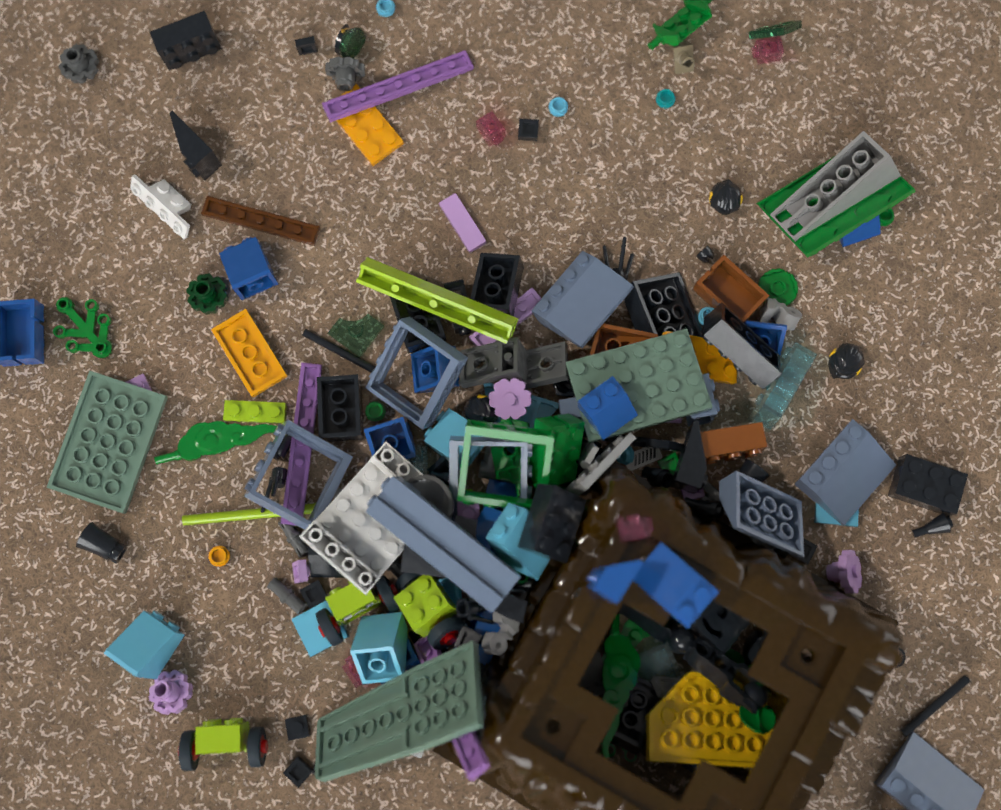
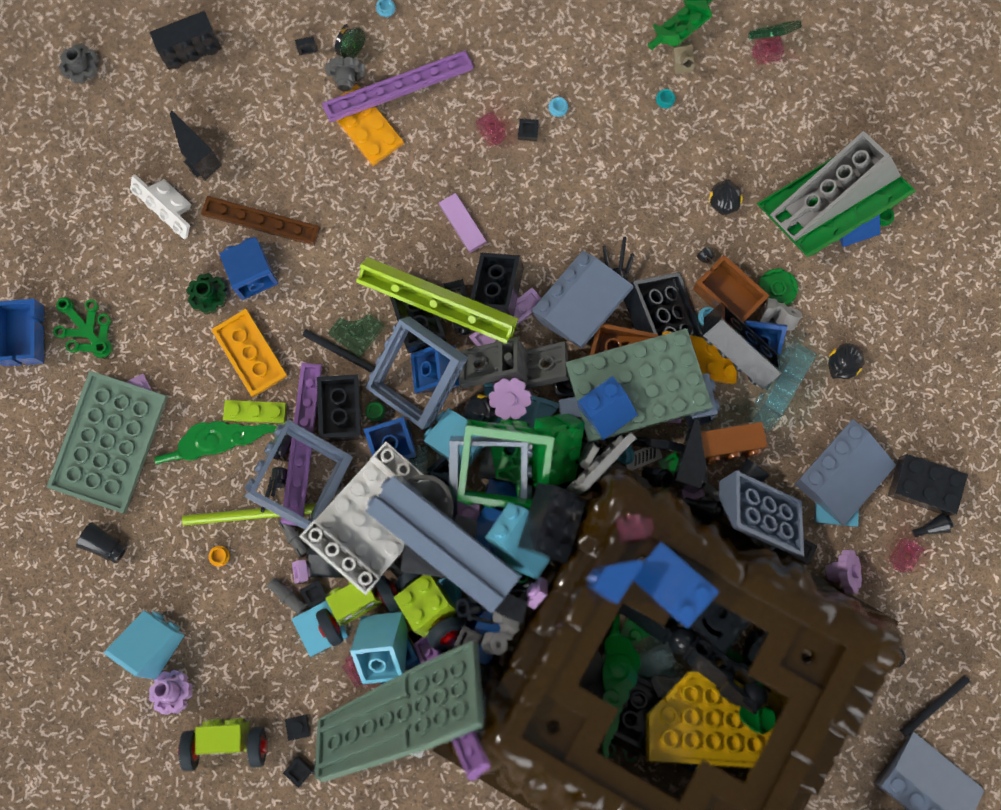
none -> lavender plate [526,577,547,609]
none -> clear pink brick [888,538,925,573]

